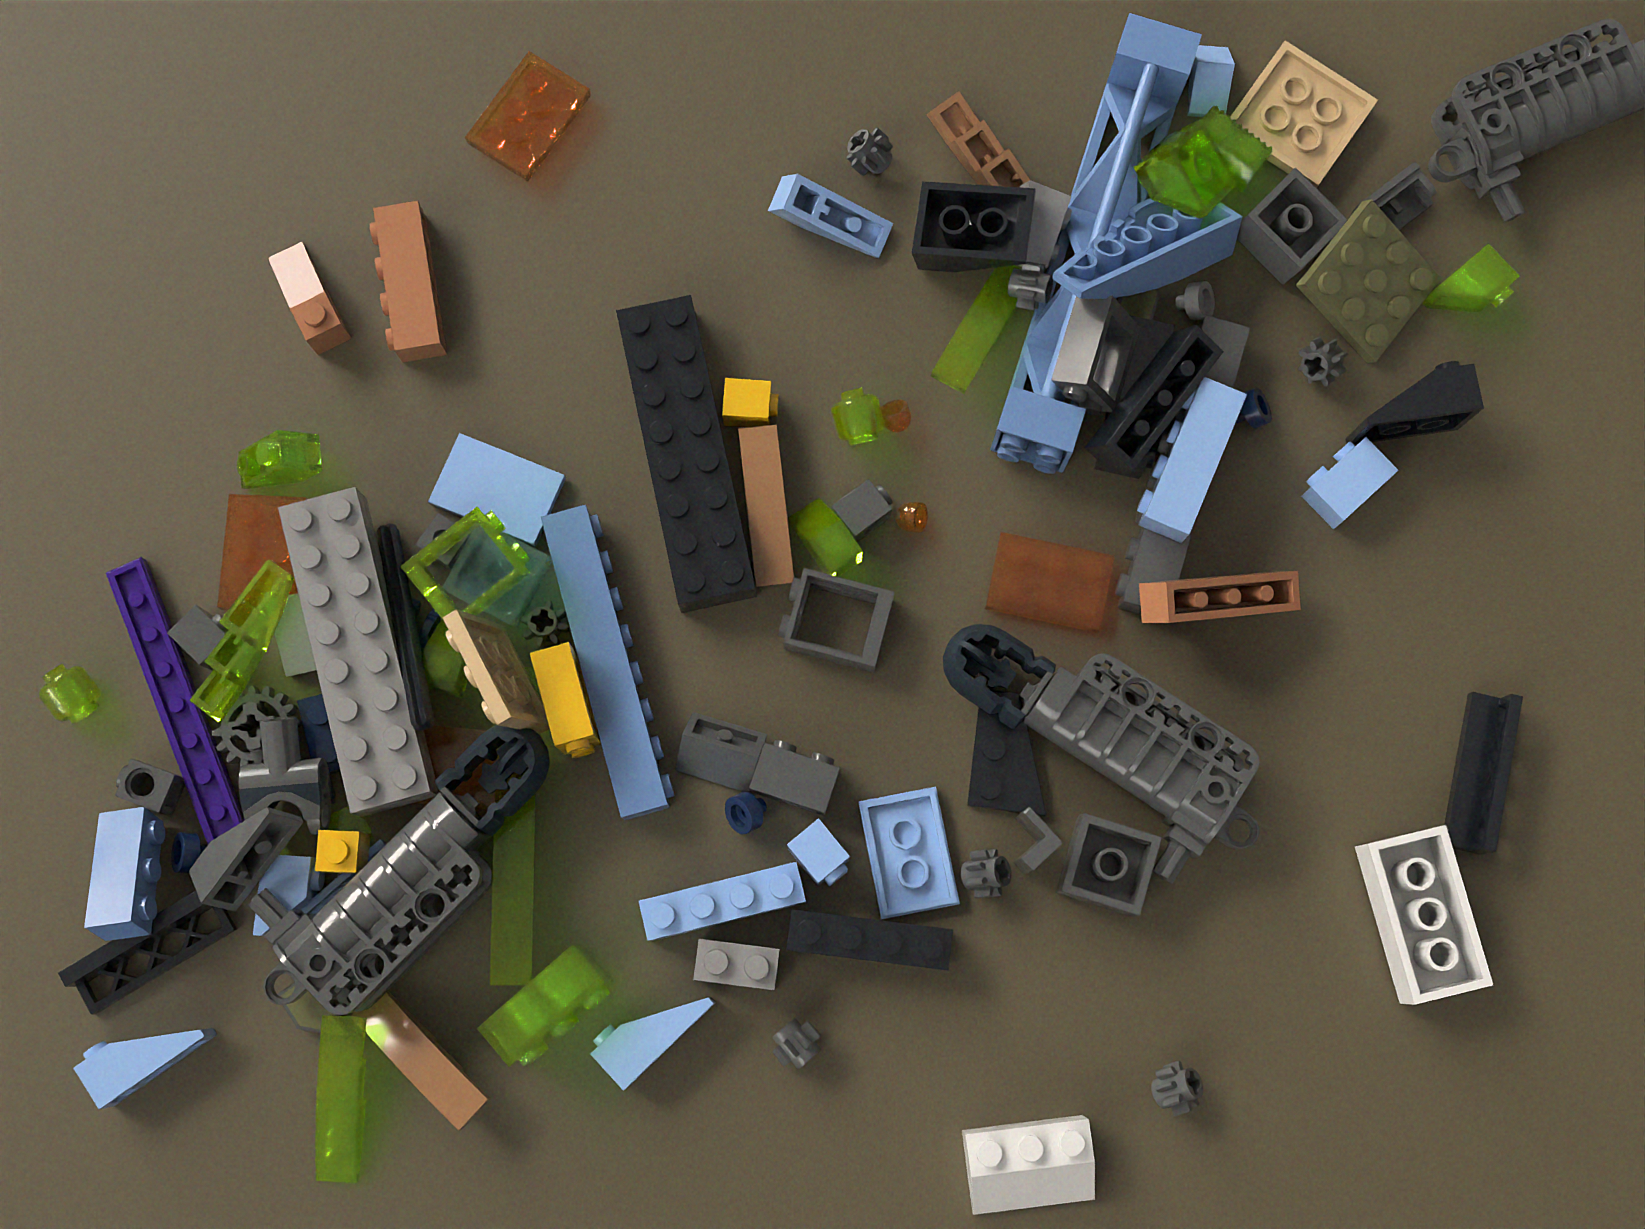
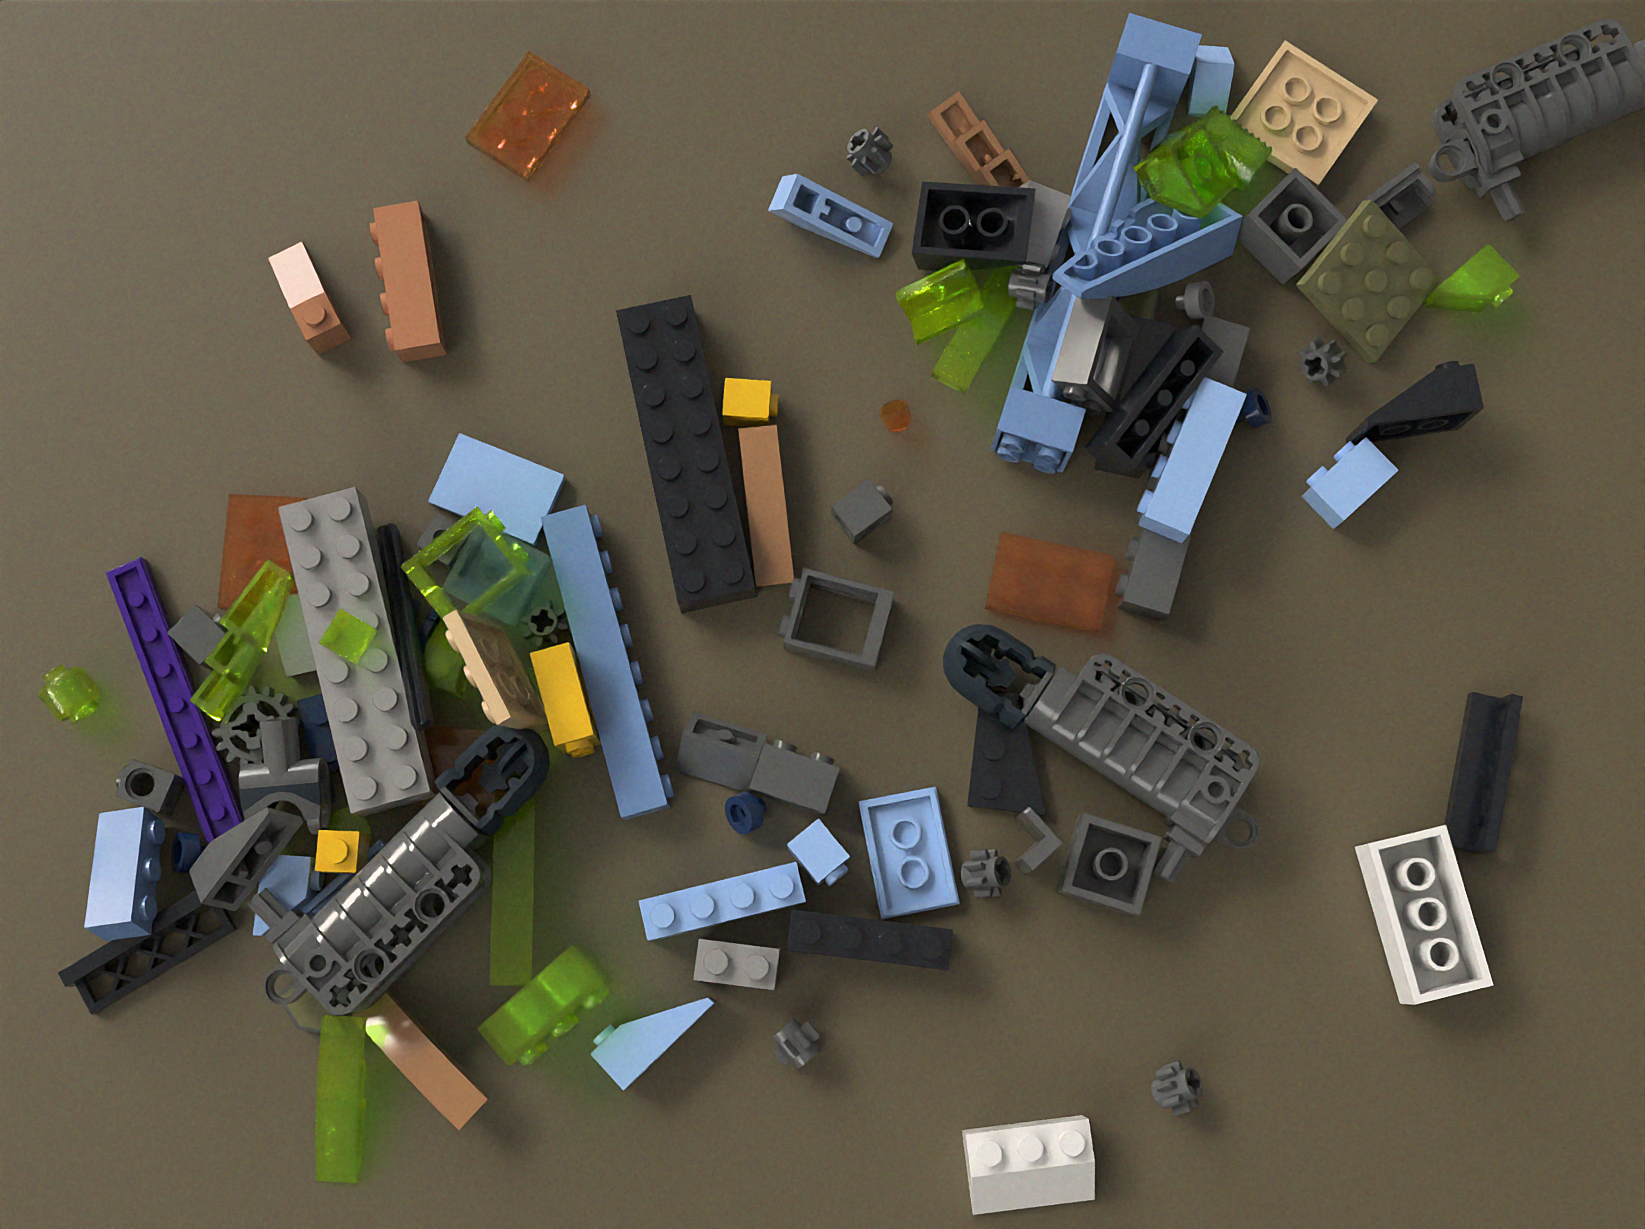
light blue slope [73,1028,217,1109] -> none
clear neon green slope [237,430,322,489] -> none
clear neon green slope [787,498,863,577] -> none
clear neon green head [831,388,885,446] -> none
clear orange hinge [896,502,928,533] -> none
nougat brick [1139,571,1301,623] -> none
none -> clear neon green tile [319,608,378,665]
none -> clear neon green panel [895,259,986,346]

